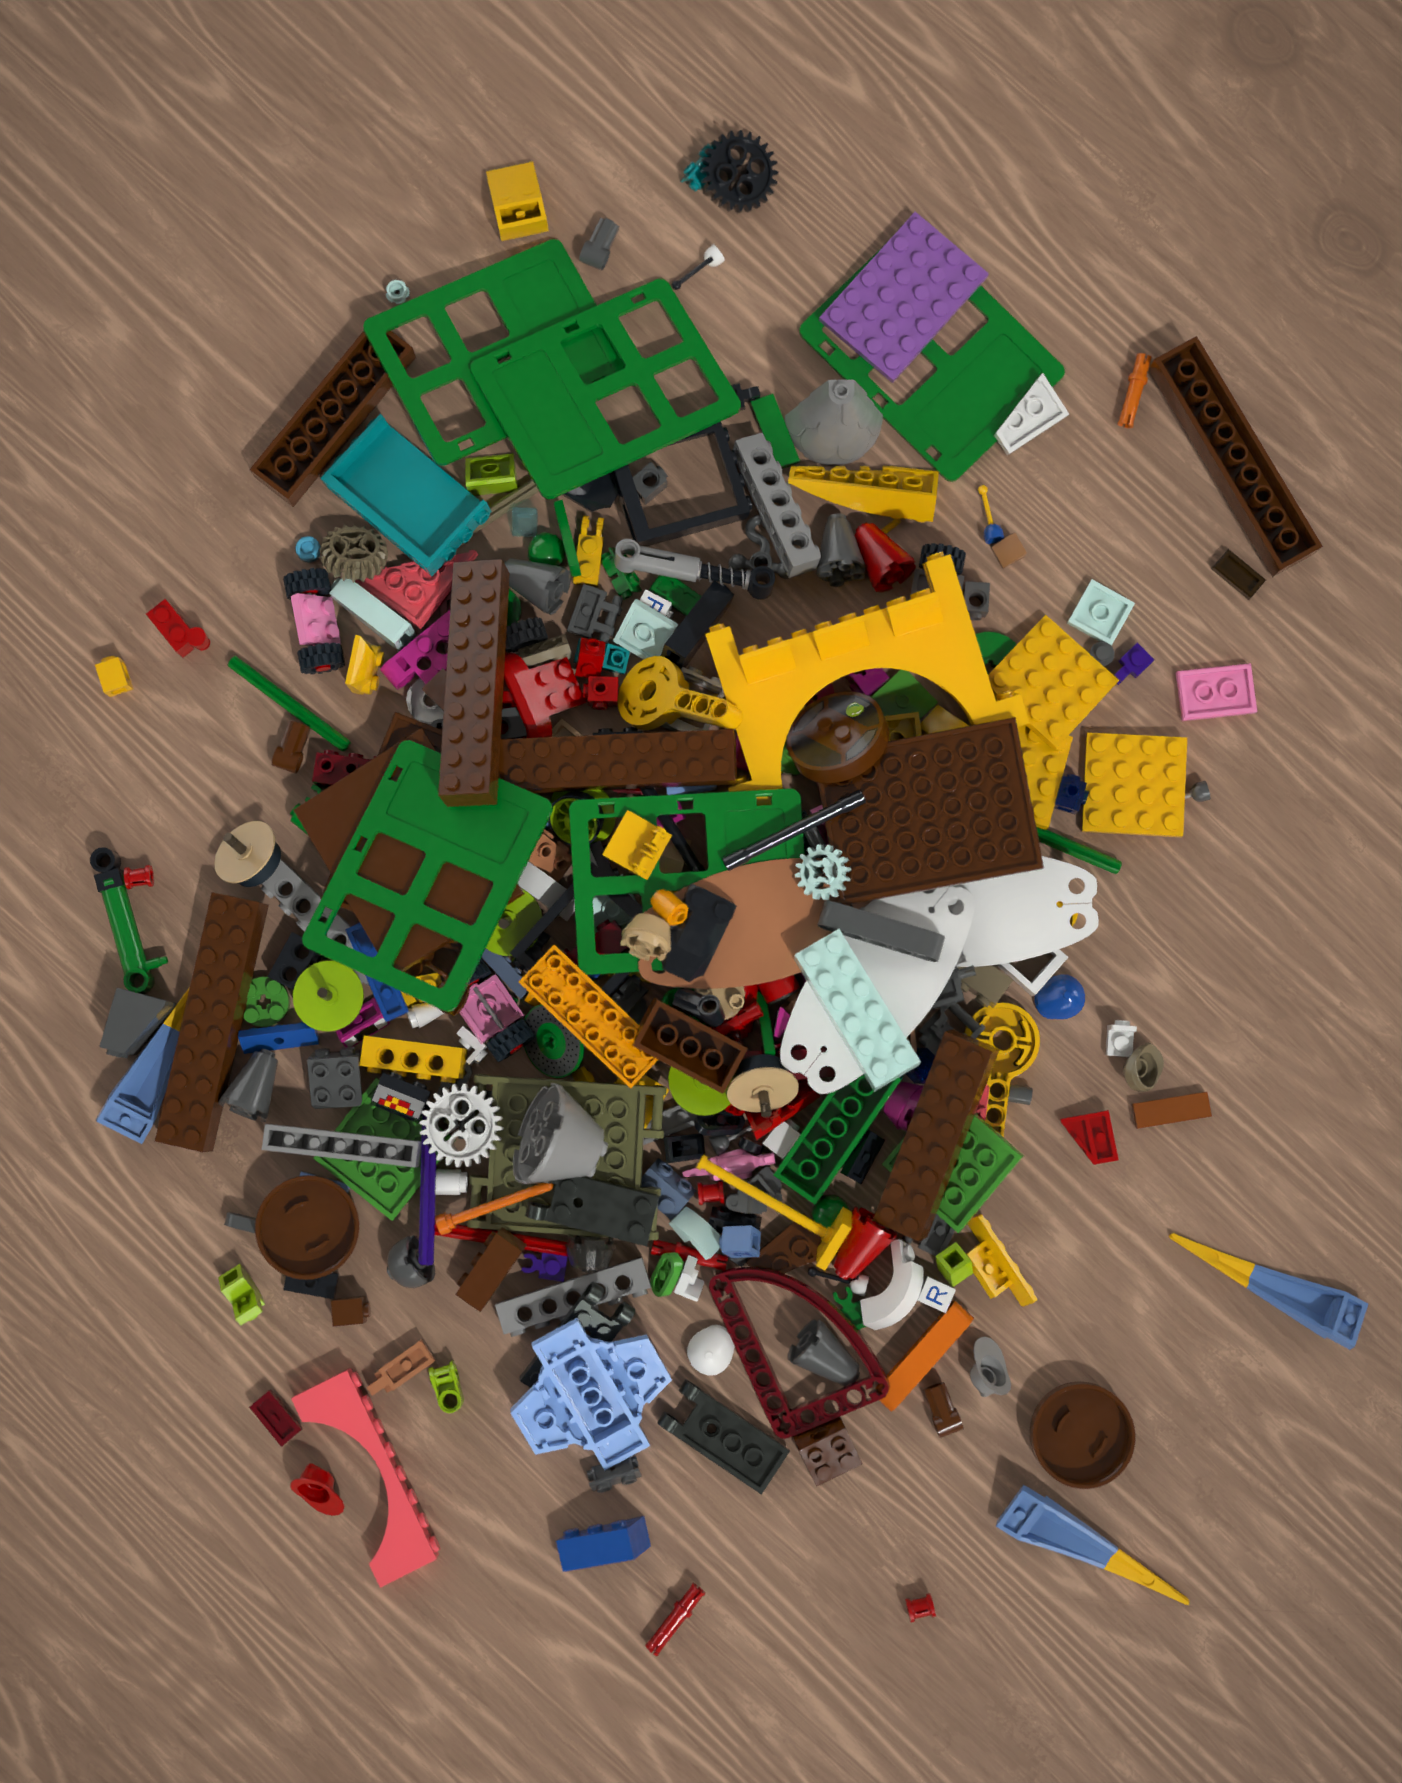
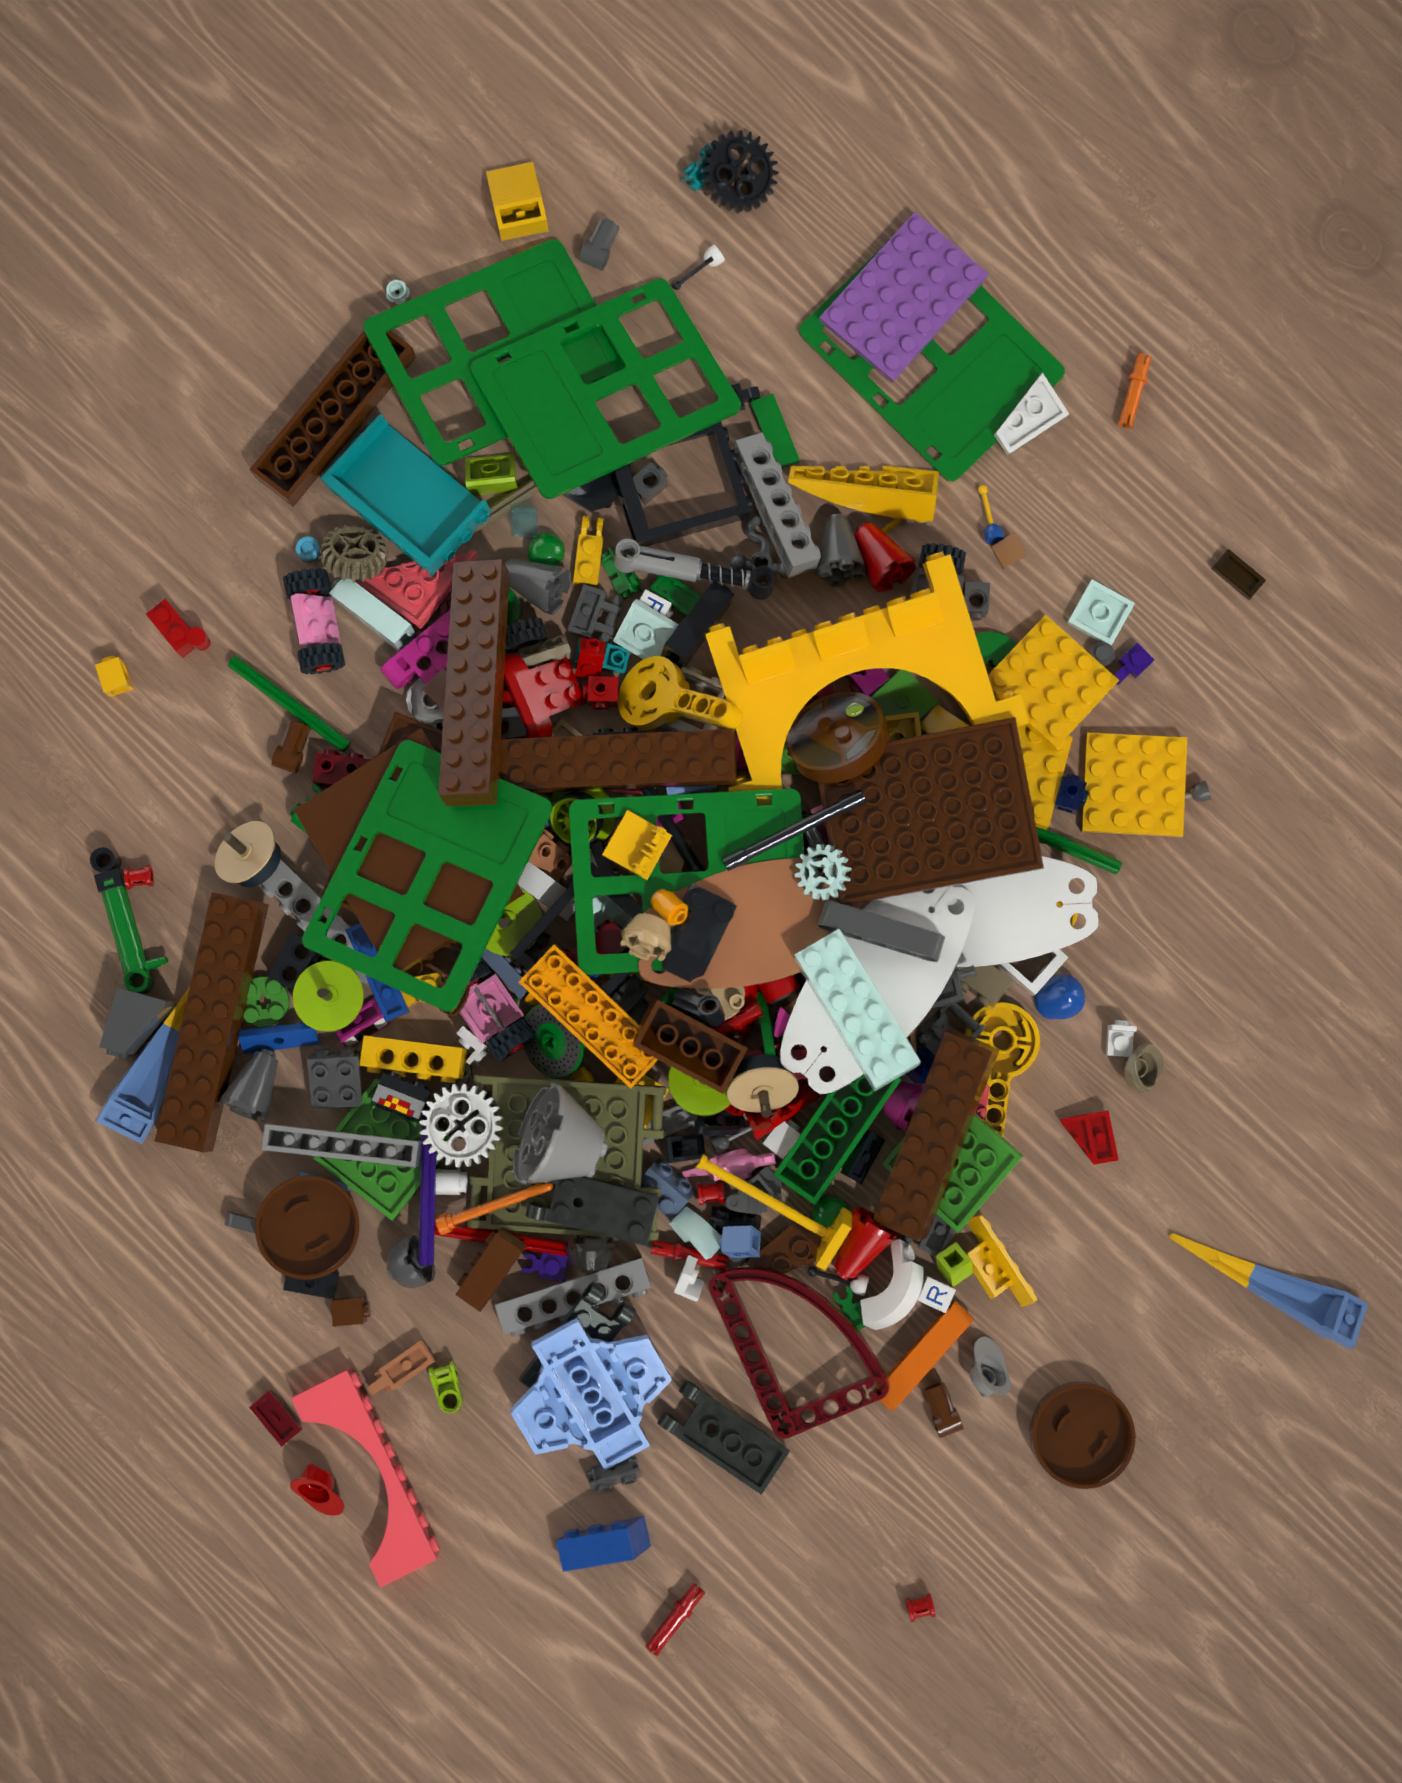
lime brick [218,1264,265,1325] -> none
yellow slope [345,635,385,695] -> none
white cone [406,1003,445,1029] -> none
green tile [554,500,581,577] -> none
bright green plate [651,1252,684,1297] -> none
white hat [687,1325,735,1376] -> none
black tile [738,1136,765,1155] -> none
light grey cone [785,380,883,466] -> none
dark grey cone [788,1319,860,1386] -> none
reddish brown brick [793,1417,862,1487] -> none
medium blue plate [996,1485,1189,1605] -> none
dark grey hinge [1008,1084,1033,1105] -> none
dark orange tile [1131,1092,1212,1129] -> none
reddish brown brick [1149,336,1323,577] -> none
bright pink tile [1176,663,1257,721] -> none

